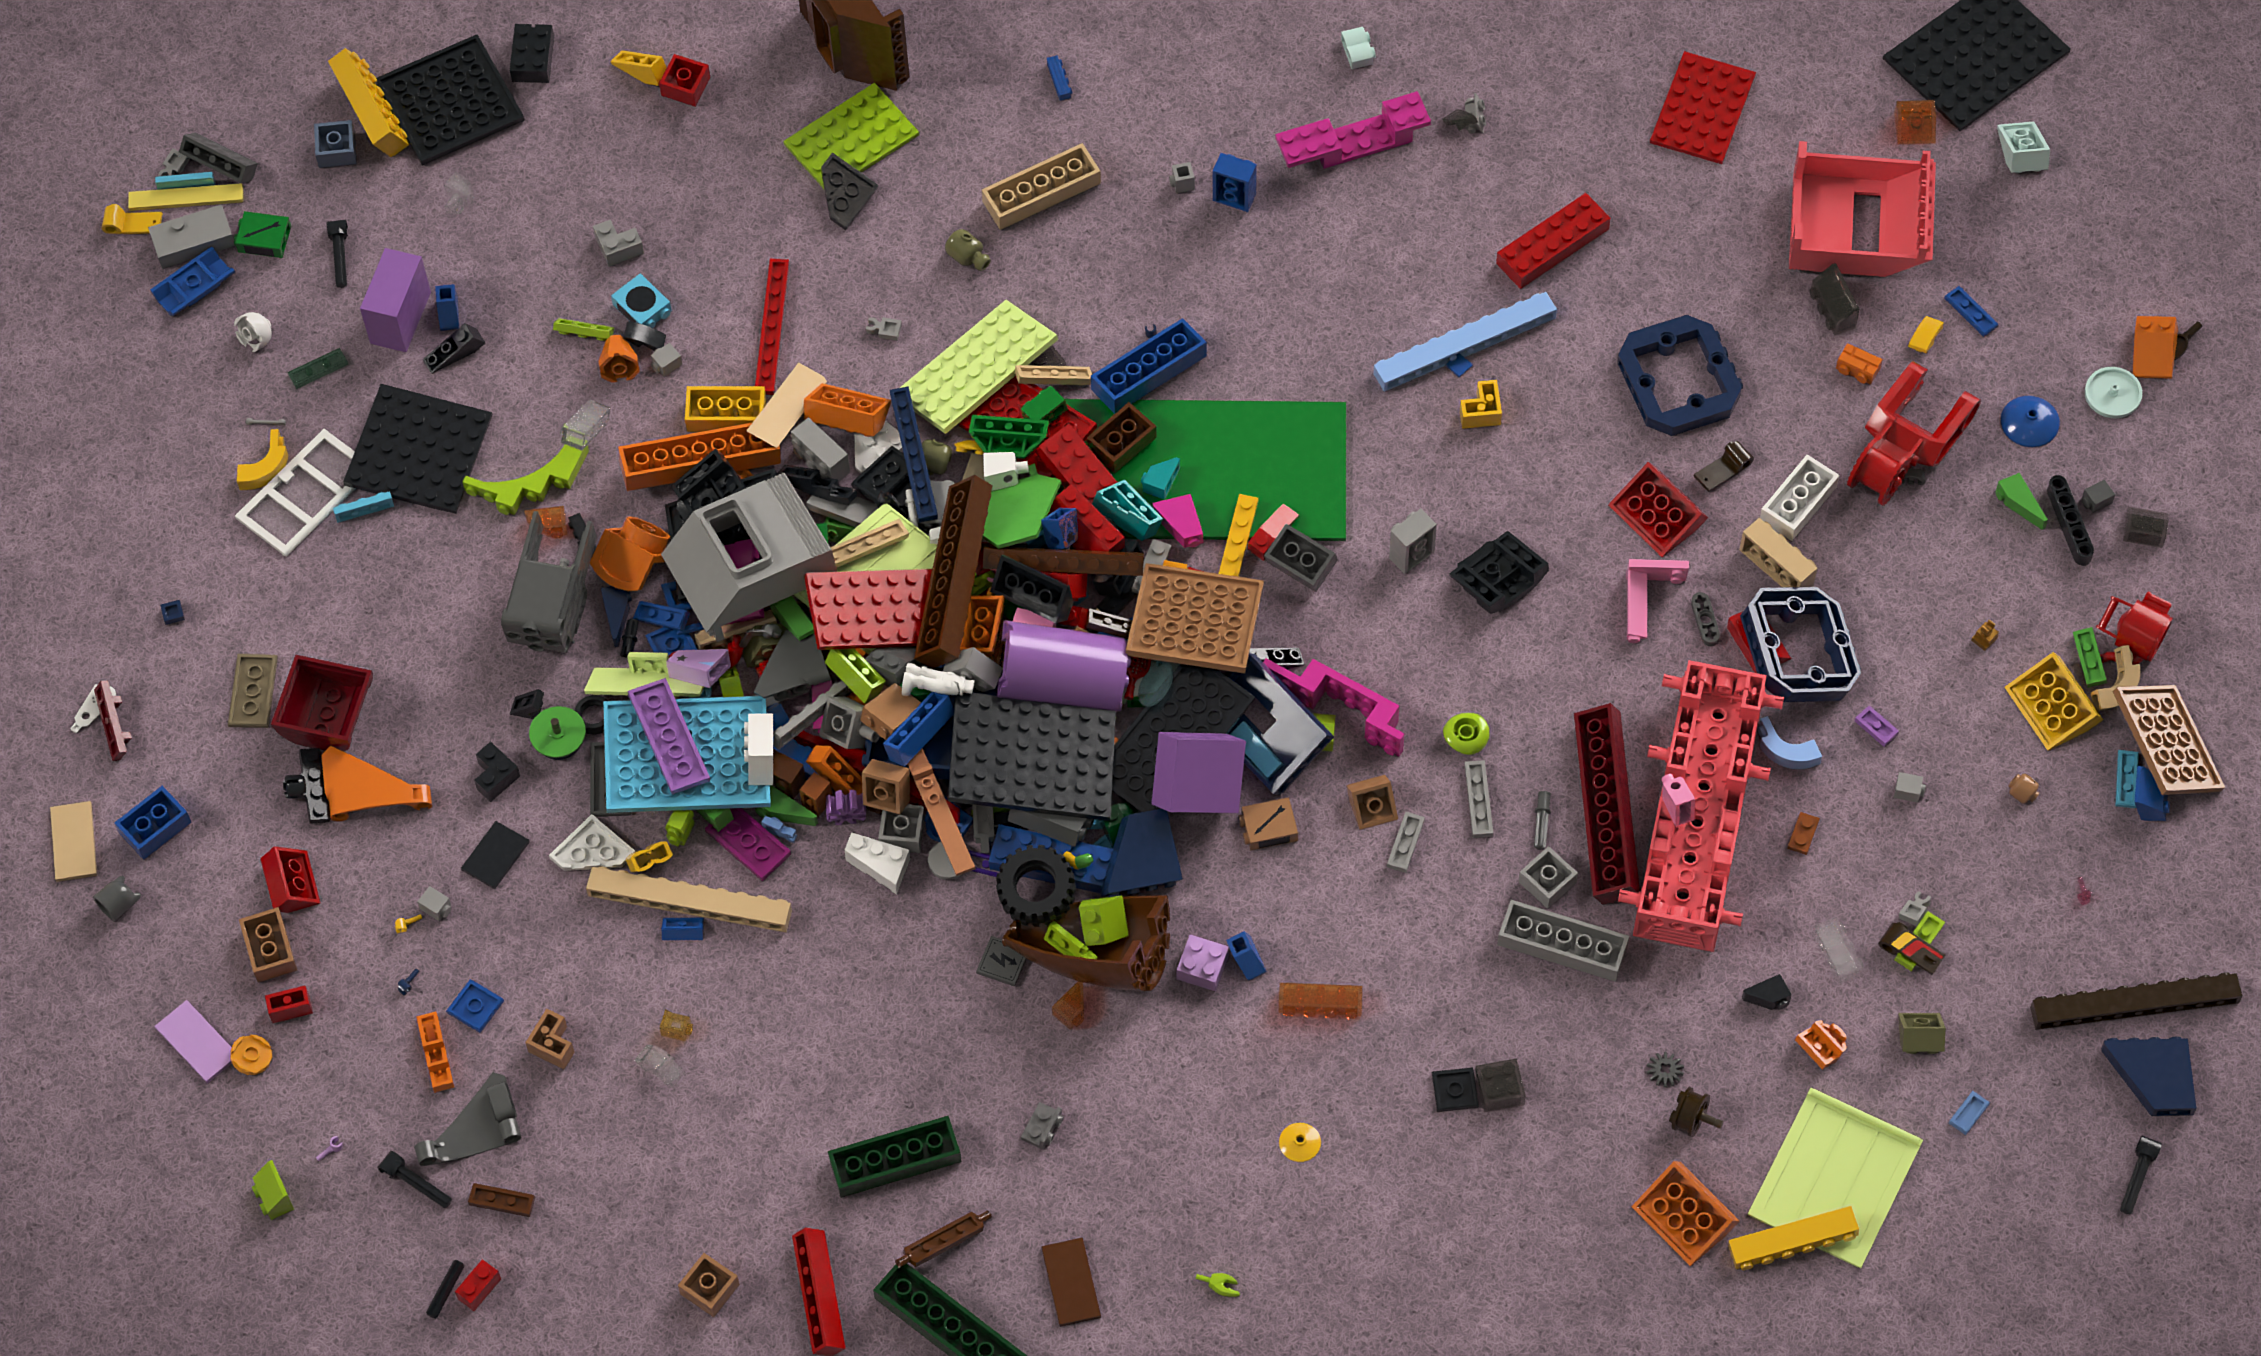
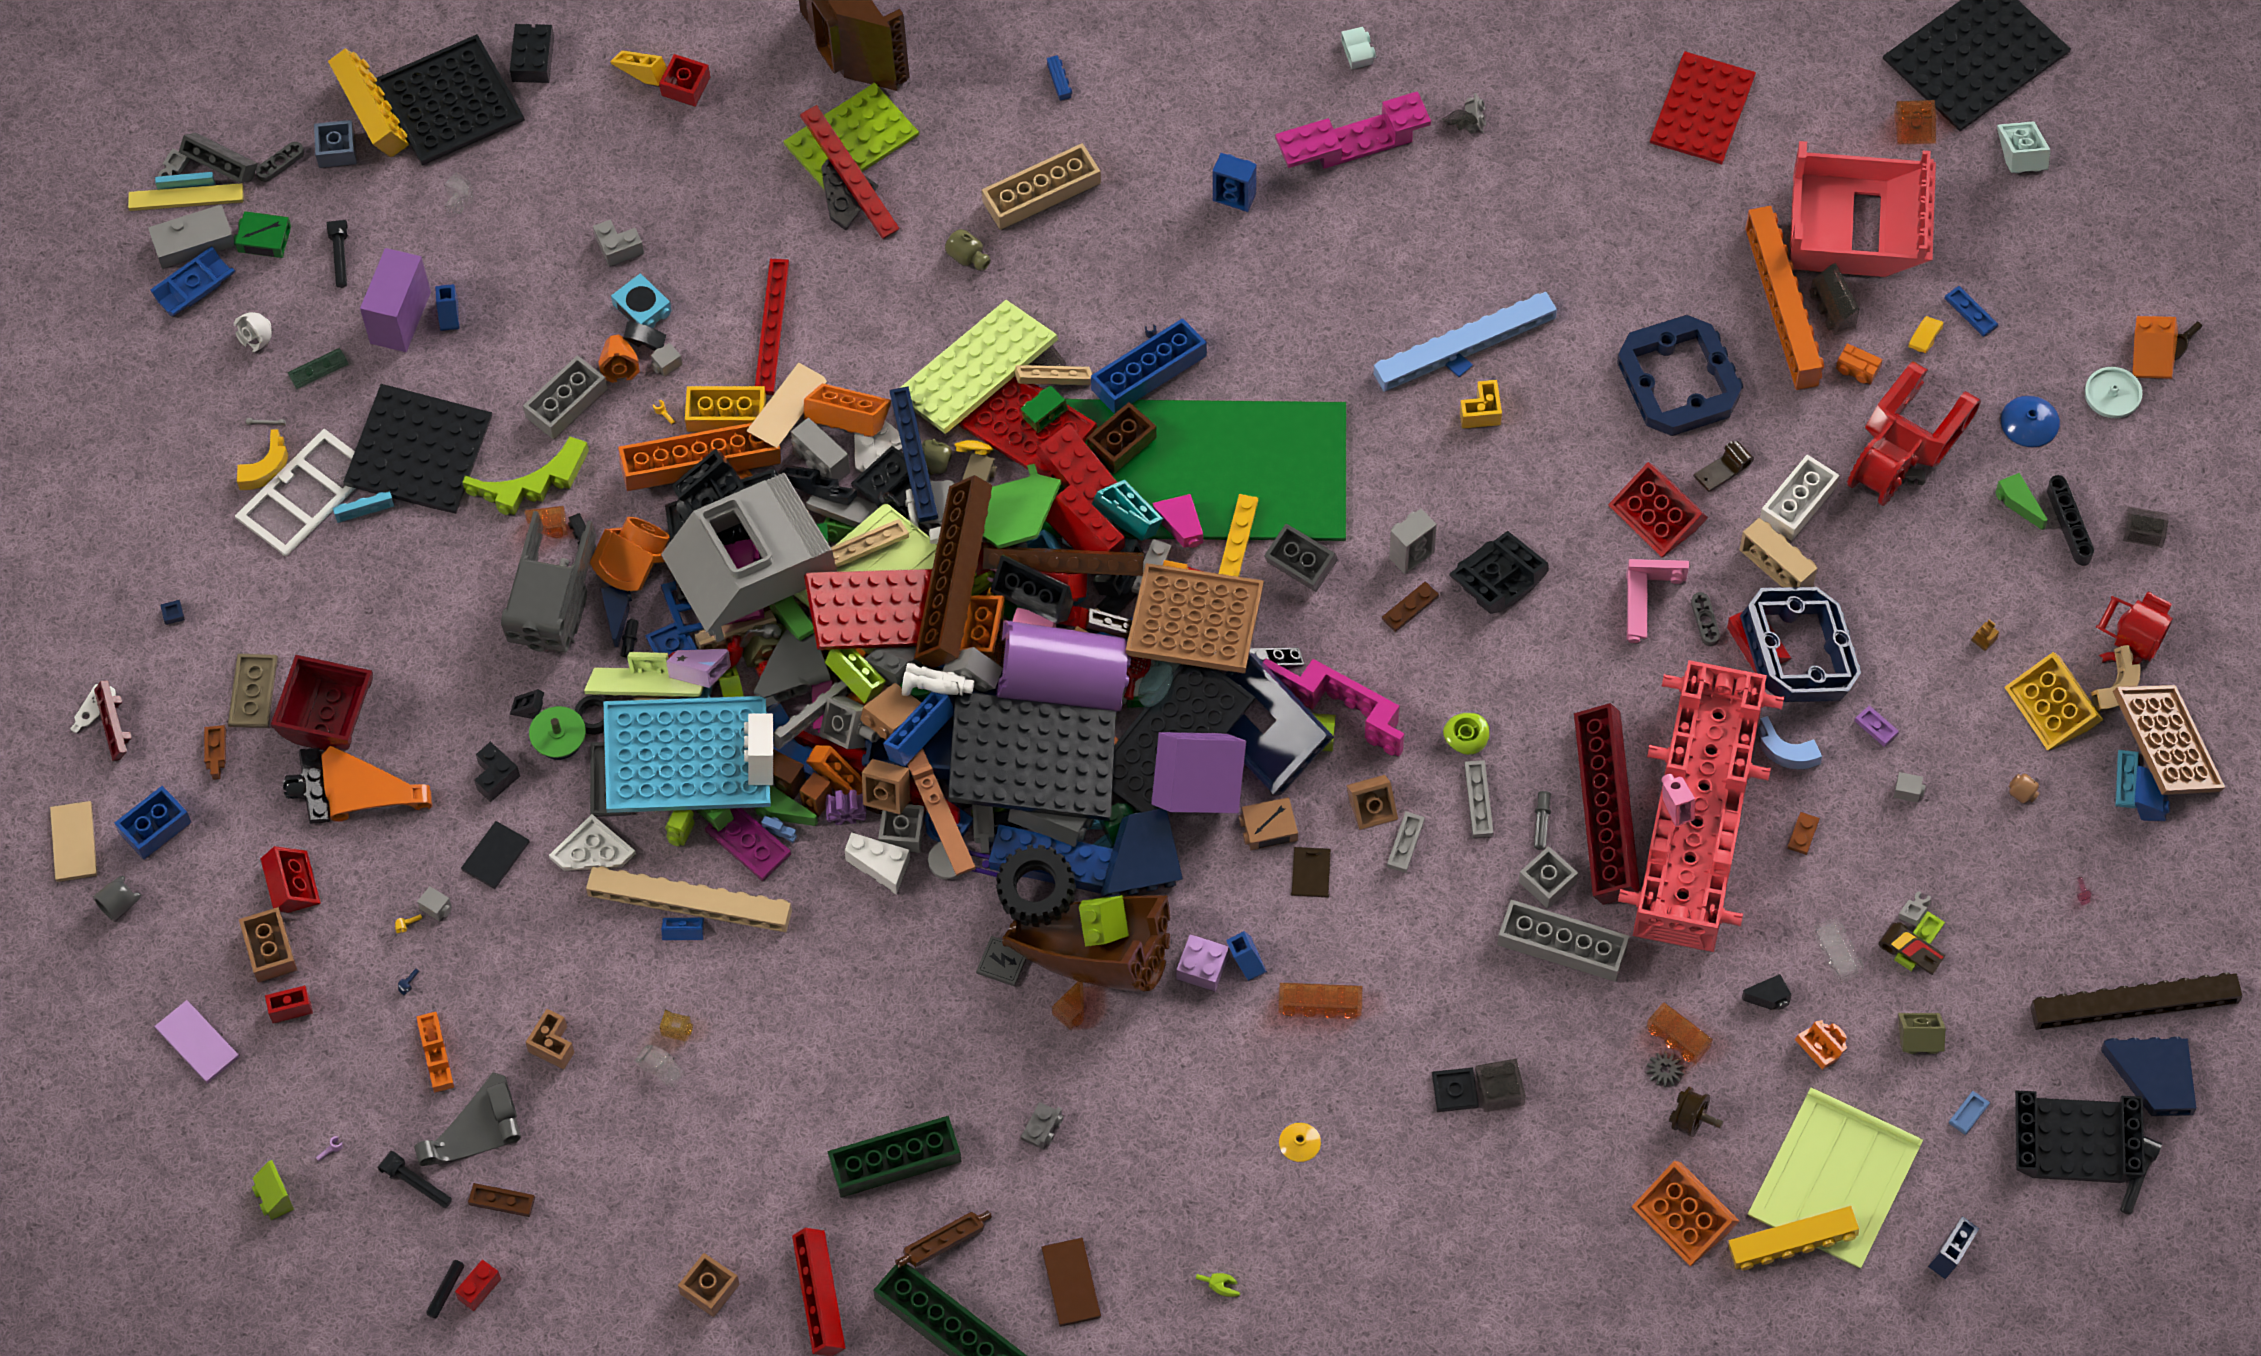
yellow door [101,204,163,234] -> none
light orange tile [230,1035,272,1075] -> none
black slope [423,323,485,374] -> none
blue tile [446,979,504,1033] -> none
lime plate [553,318,614,341] -> none
clear brick [560,400,611,451] -> none
yellow brick [625,841,673,873] -> none
medium lavender plate [628,678,710,794] -> none
blue tile [633,601,690,631] -> none
light grey plate [866,317,902,341] -> none
green wedge [969,415,1049,459] -> none
white torso [983,452,1029,491] -> none
blue torso [1041,508,1078,550] -> none
lime hinge [1044,921,1097,959] -> none
bright green arm [1063,851,1093,870] -> none
teal slope [1141,457,1180,500] -> none
light grey brick [1169,162,1195,194] -> none
medium azure tile [1230,721,1284,779] -> none
slope [1248,504,1299,561] -> none
red brick [1496,193,1611,289] -> none
bright green plate [2073,627,2107,688] -> none
dark grey brick [2082,480,2115,513] -> none
none -> dark orange hinge [204,725,226,780]
none -> dark grey beam [256,142,304,182]
none -> light grey brick [523,355,608,439]
none -> yellow hand [653,400,675,425]
none -> red plate [800,105,899,239]
none -> dark brown container [1291,847,1331,898]
none -> reddish brown plate [1382,581,1439,632]
none -> clear orange brick [1647,1002,1713,1064]
none -> orange brick [1745,206,1824,390]
none -> dark blue slope [1928,1216,1980,1279]
none -> black slope [2015,1090,2145,1183]

